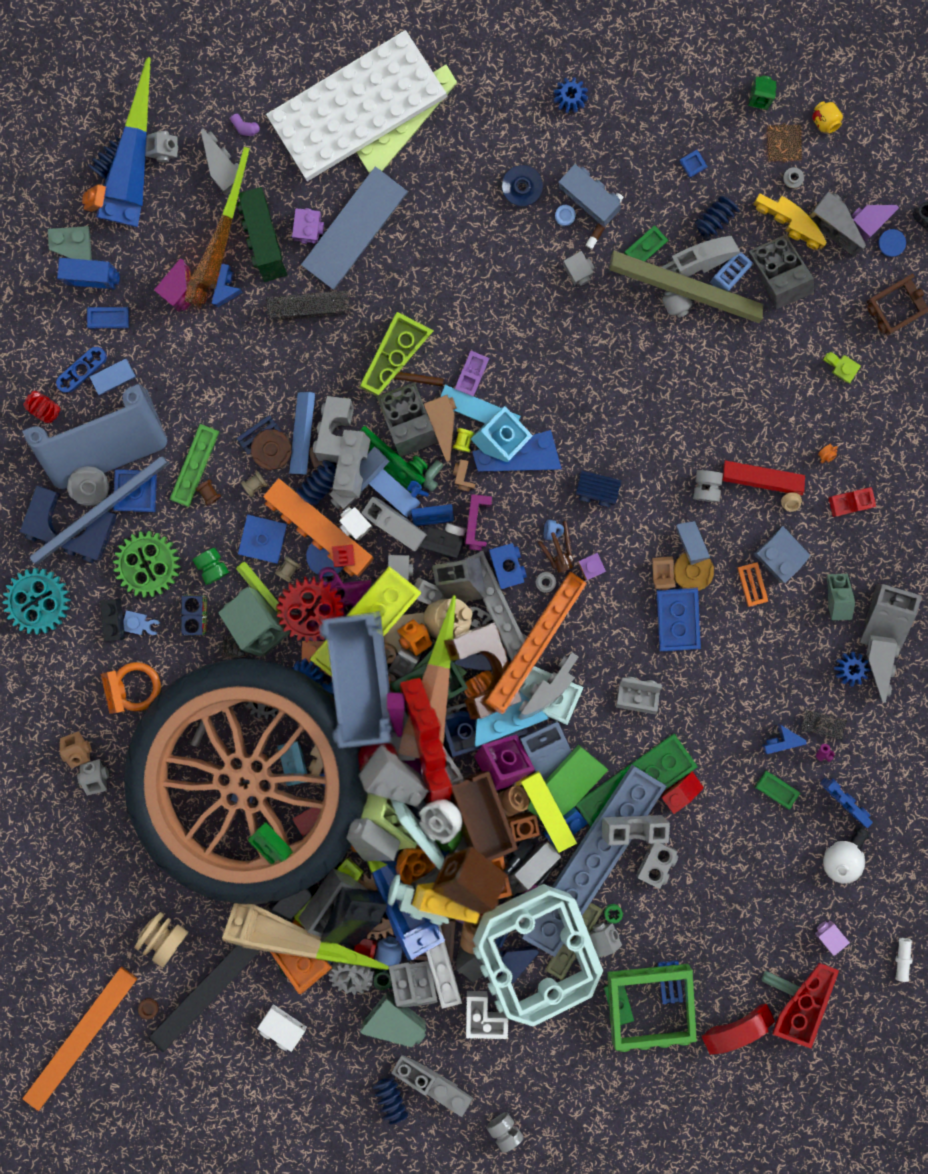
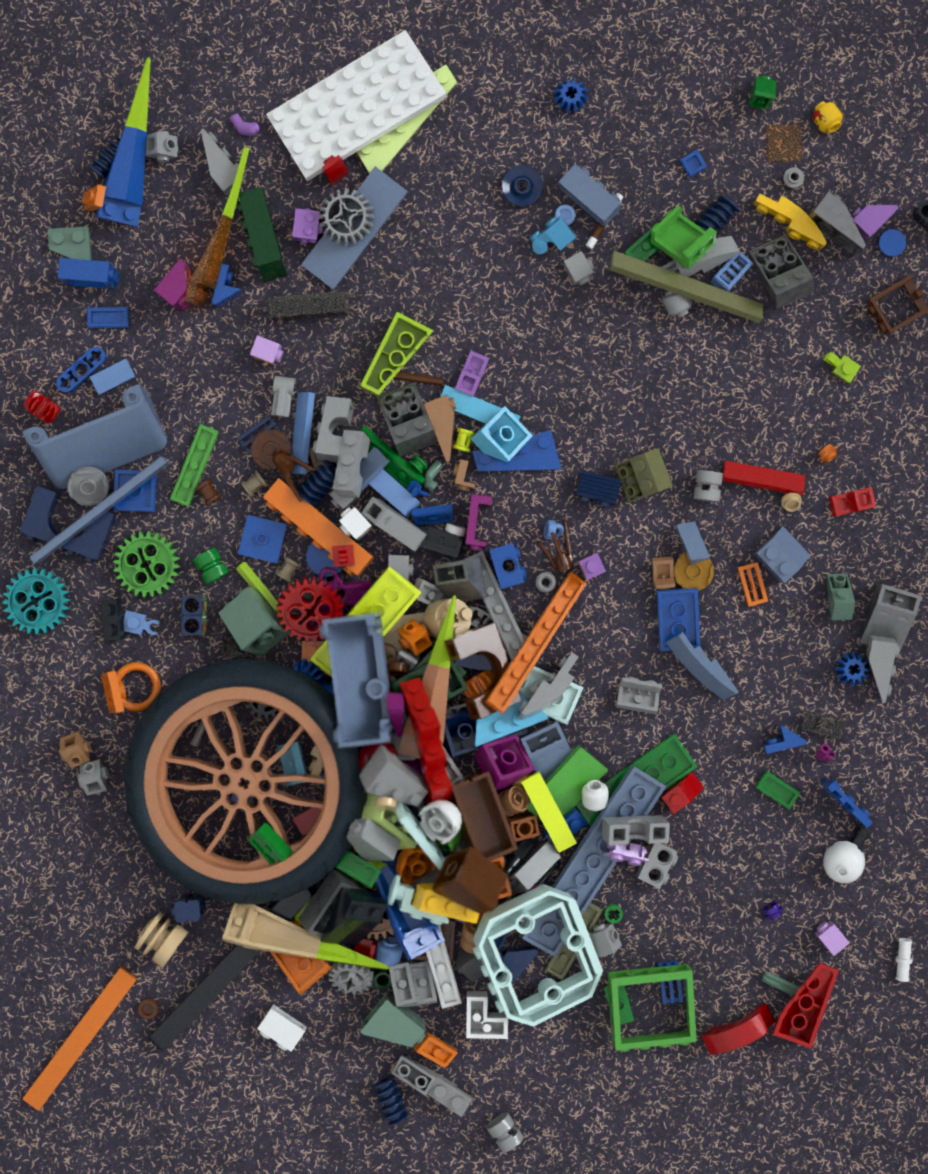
none -> dark blue brick [171,894,206,923]
none -> lavender brick [250,335,284,366]
none -> light grey piece [271,376,296,418]
none -> reddish brown plant [273,453,314,501]
none -> light grey gear [319,188,375,246]
none -> red slope [322,155,349,186]
none -> green plate [336,851,382,889]
none -> sand blue tile [365,678,387,700]
none -> tan tile [375,797,397,810]
none -> reddish brown tile [387,662,407,677]
none -> orange plate [414,1032,458,1068]
none -> dark azure brick [530,216,576,254]
none -> white head [582,780,609,811]
none -> lavender hinge [603,843,649,866]
none -> olive slope [614,448,673,503]
none -> bright green panel [651,205,717,270]
none -> sand blue slope [666,632,738,700]
none -> dark purple plate [763,901,783,920]

